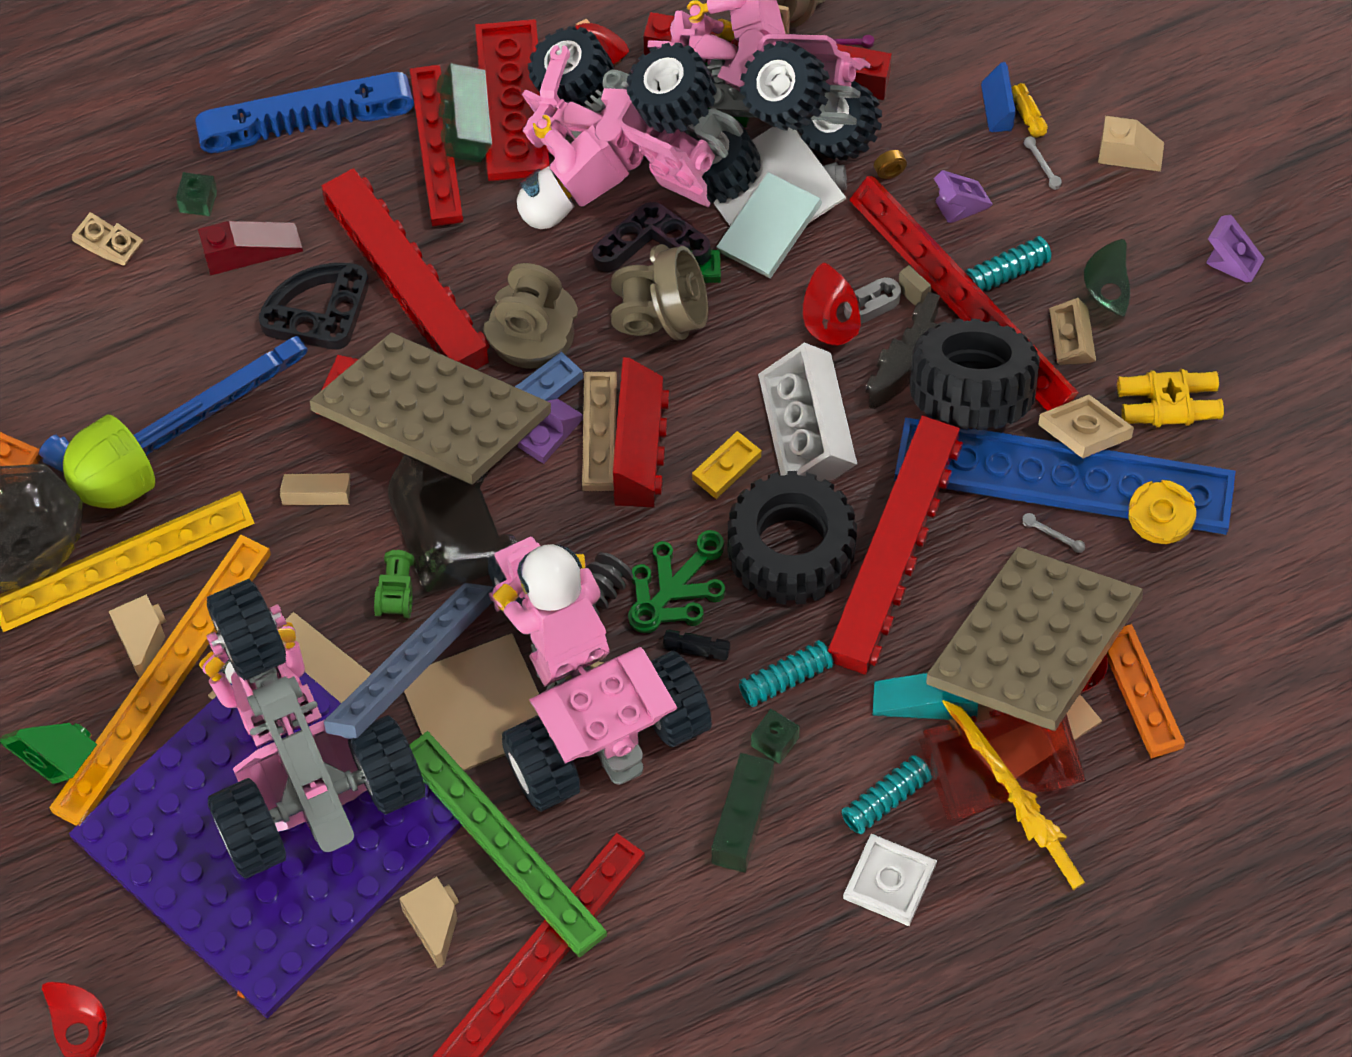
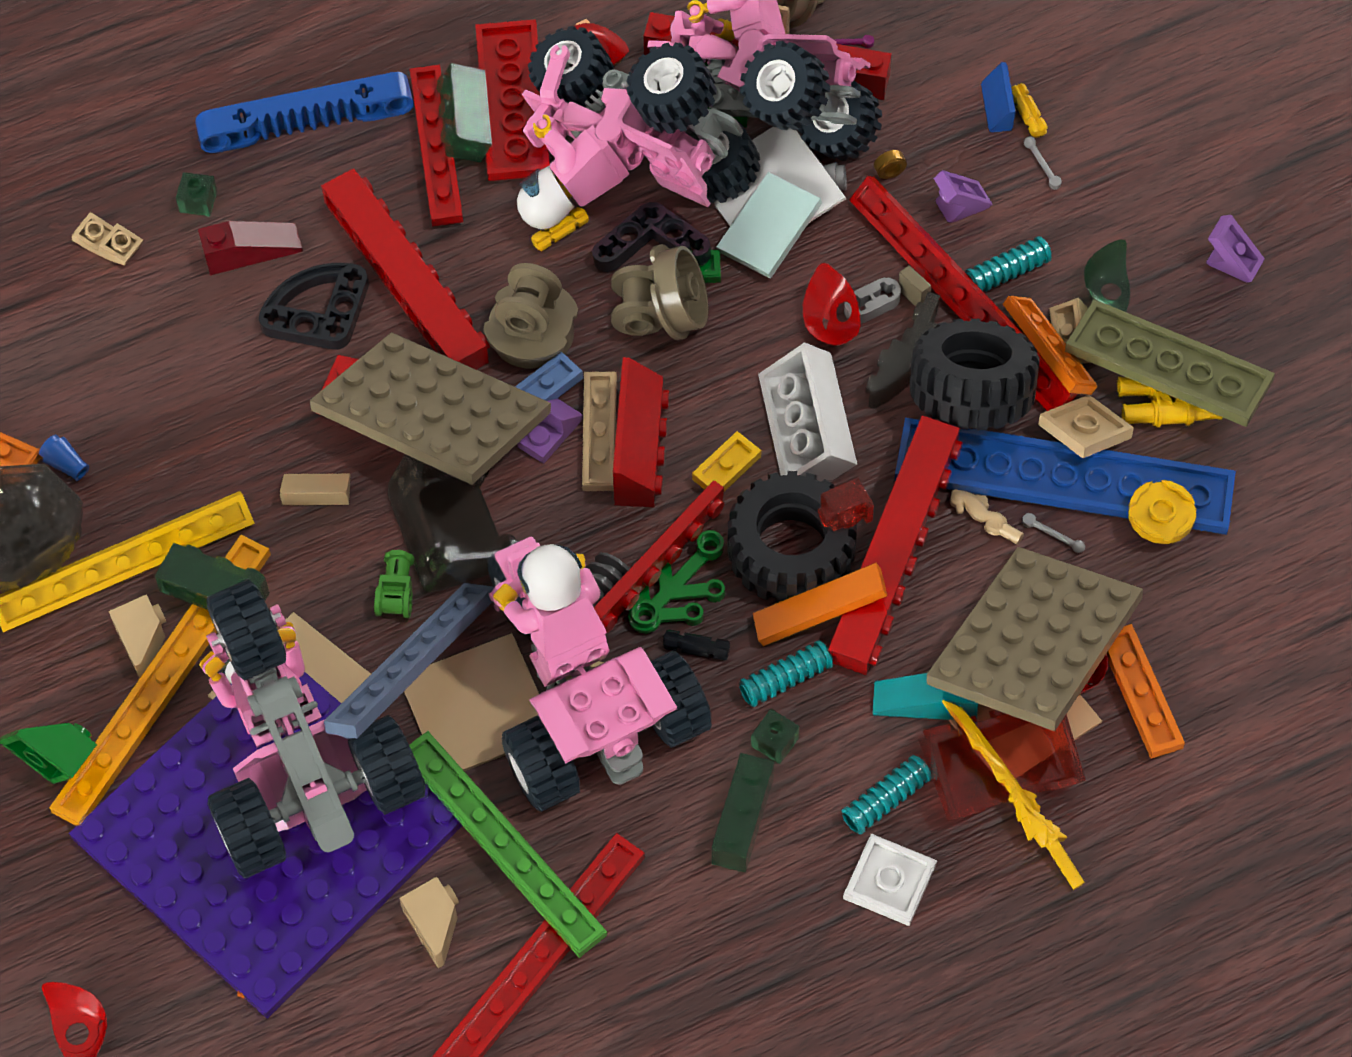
piece [63,336,308,508] -> none
tan slope [1098,116,1164,172] -> none
none -> clear green brick [155,543,270,610]
none -> yellow axle [531,207,589,251]
none -> red plate [594,480,725,634]
none -> orange tile [753,563,887,646]
none -> clear red brick [818,478,874,531]
none -> tan animal [950,489,1024,545]
none -> orange tile [1003,296,1098,395]
none -> olive plate [1065,299,1275,427]

